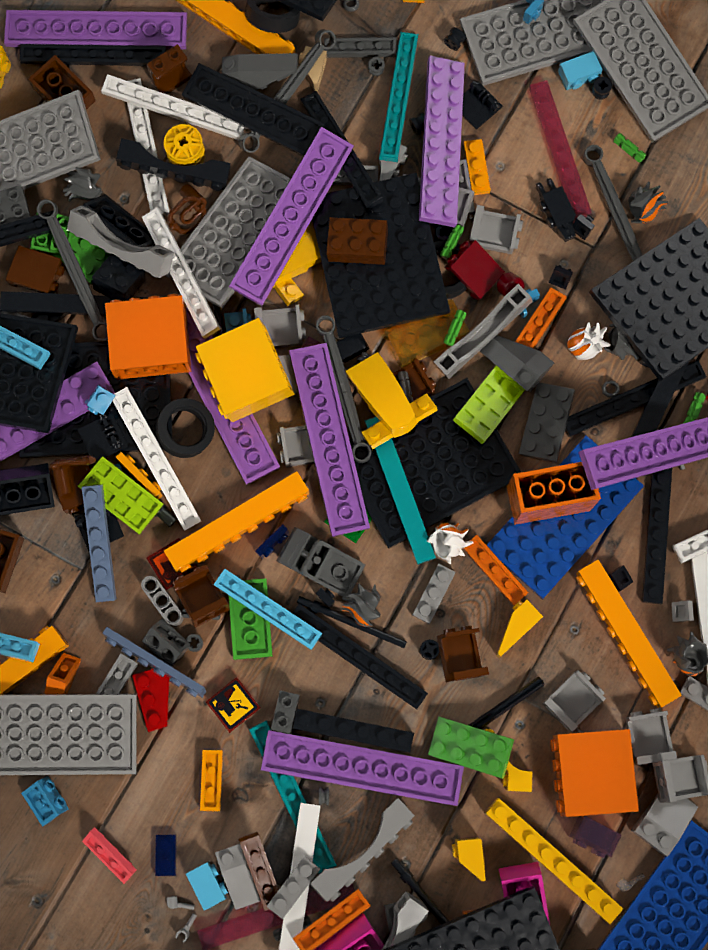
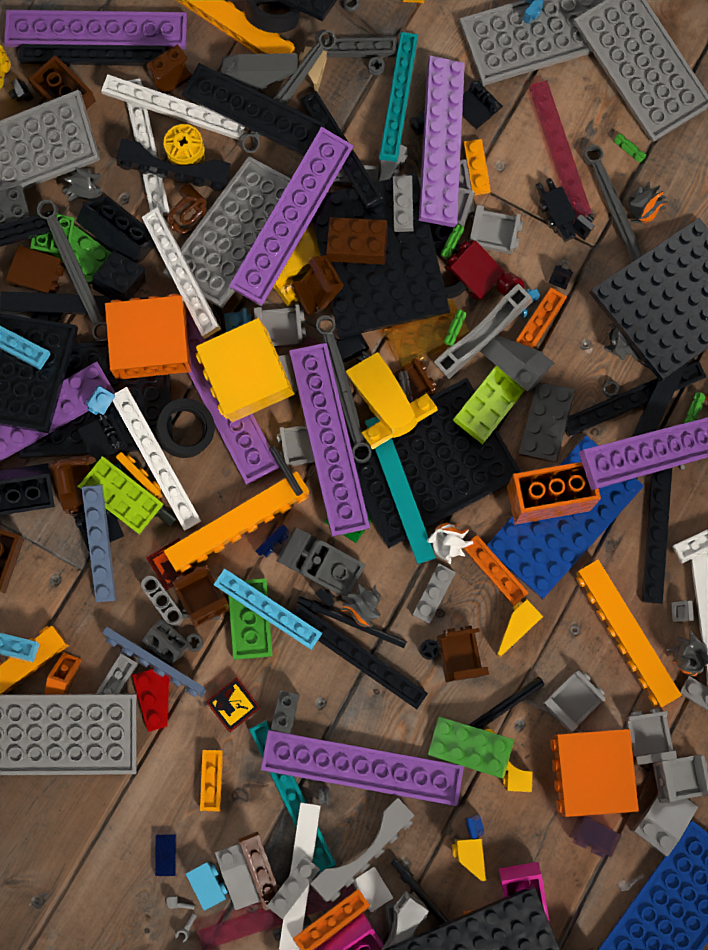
dark azure bracket [21,776,69,827] -> none
light grey arch [67,205,174,278] -> none
coral plate [82,827,137,884] -> none
black arch [293,709,414,753] -> none
black wheel [443,27,466,51] -> none
yellow brick [485,798,623,924] -> none
medium azure brick [558,51,602,90] -> none
white hair [567,322,611,360] -> none
black wheel [592,77,612,100] -> none
black plate [608,565,633,592] -> none
none -> black tile [8,78,34,102]
none -> black bar [269,446,303,496]
none -> reddish brown panel [291,255,344,314]
none -> white sticker [353,867,393,912]
none -> light grey plate [393,175,413,232]
none -> blue slope [465,815,485,839]

